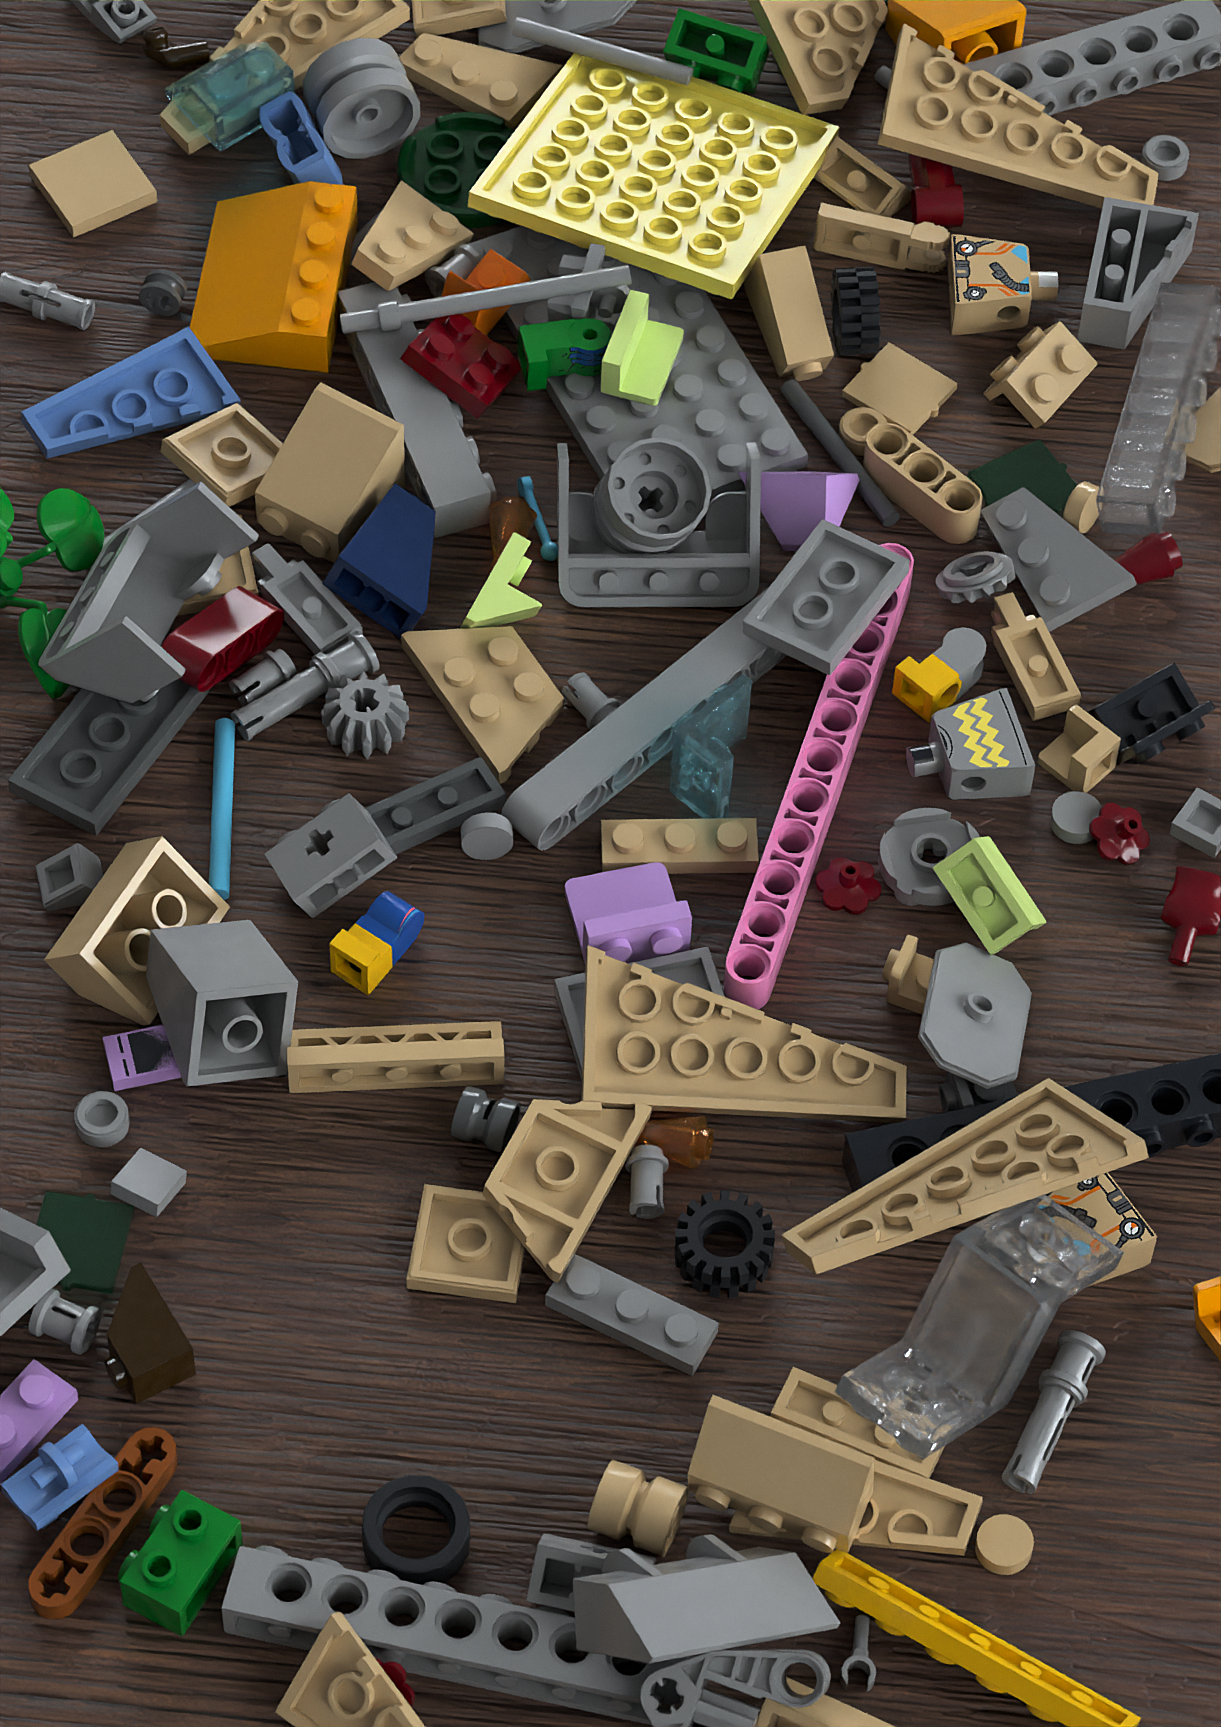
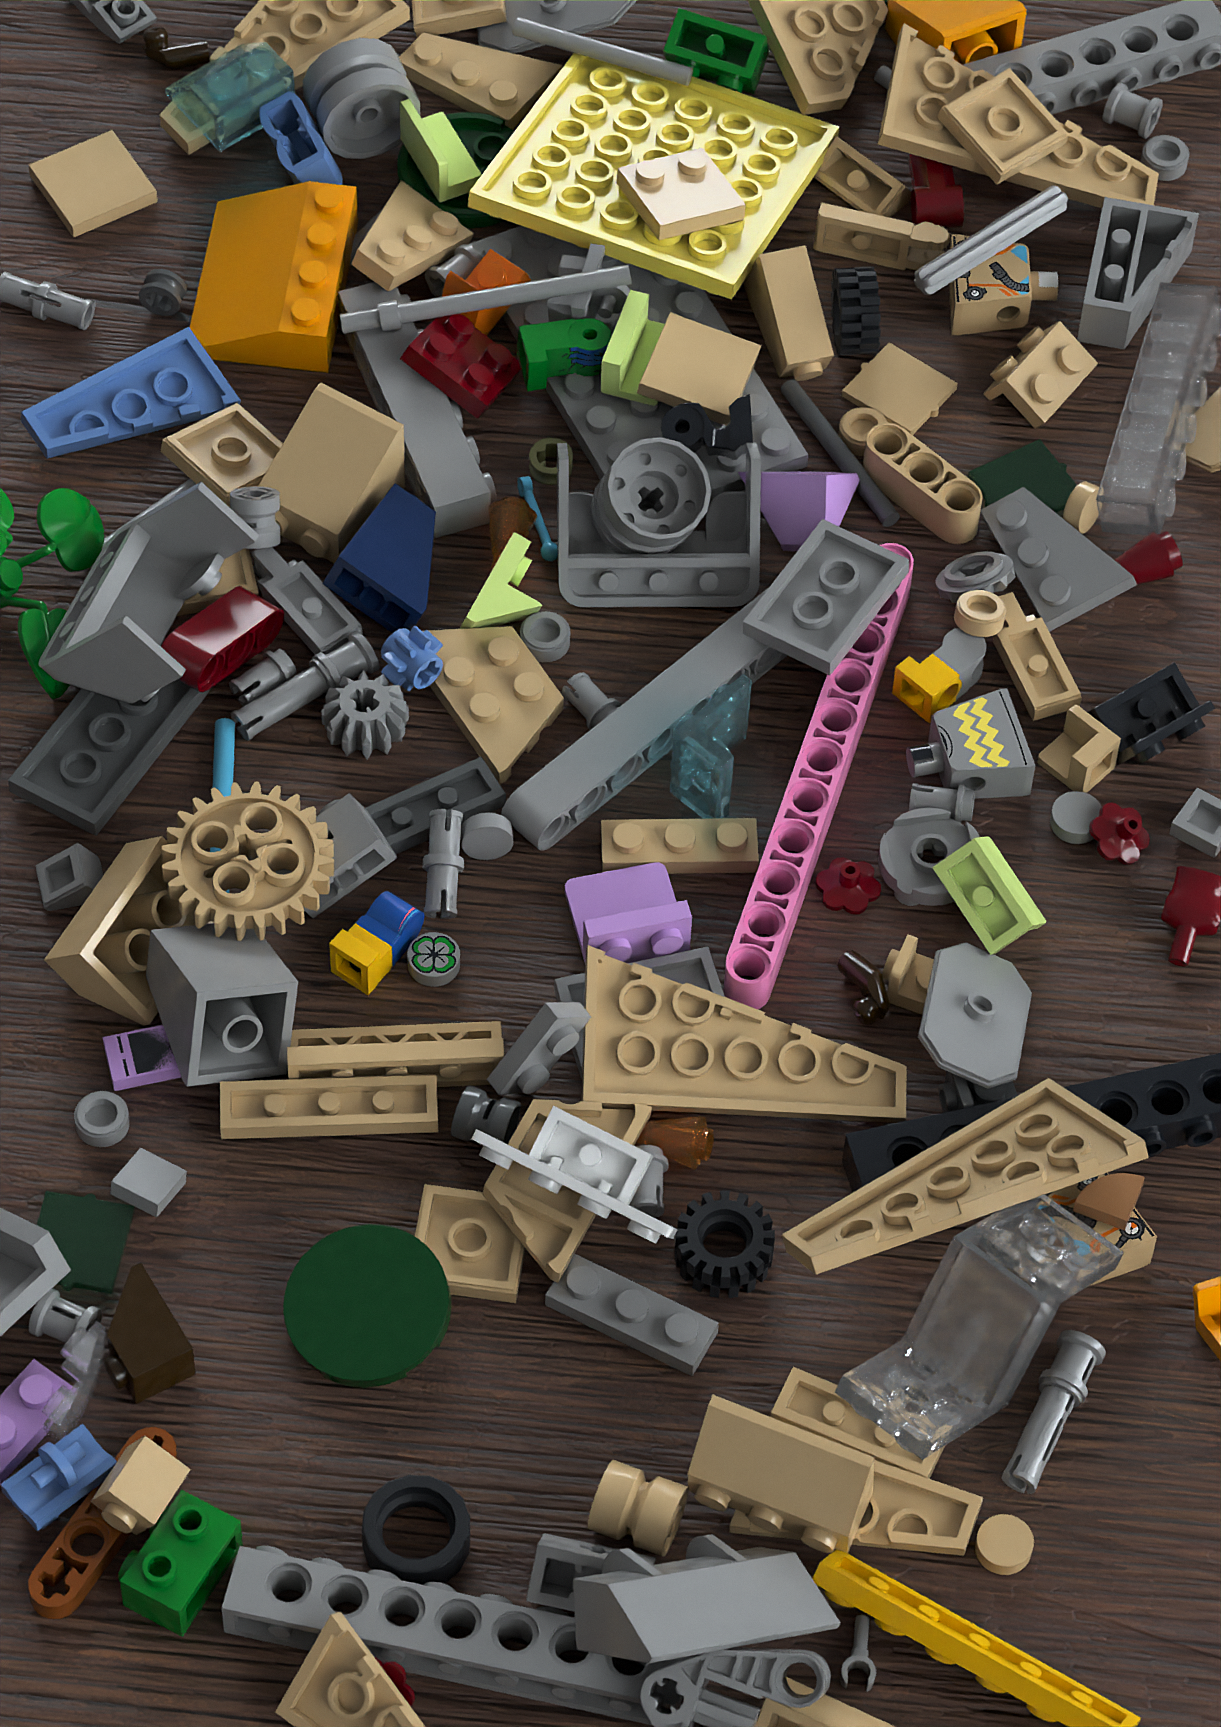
none -> clear slope [42,1321,106,1442]
none -> tan brick [90,1436,191,1535]
none -> tan gear [161,782,334,941]
none -> tan plate [220,1075,438,1139]
none -> light grey wheel [230,486,281,549]
none -> dark green tile [283,1224,451,1388]
none -> medium blue gear [381,626,443,691]
none -> yellowish green panel [400,99,482,203]
none -> light grey tile [407,932,460,987]
none -> light grey pin [422,809,464,919]
none -> white bracket [471,1106,678,1244]
none -> light grey plate [487,1002,591,1095]
none -> light grey tile [520,611,570,662]
none -> olive bush [529,437,573,485]
none -> plate [616,148,746,240]
none -> tan tile [637,312,761,426]
none -> black leg [661,394,753,460]
none -> dark brown arm [837,950,890,1025]
none -> light grey pin [909,783,975,823]
none -> light grey axle [914,185,1068,295]
none -> tan tile [937,68,1070,185]
none -> tan tile [954,590,1007,637]
none -> medium nougat tile [1073,1173,1145,1231]
none -> light grey bush [1102,83,1163,139]

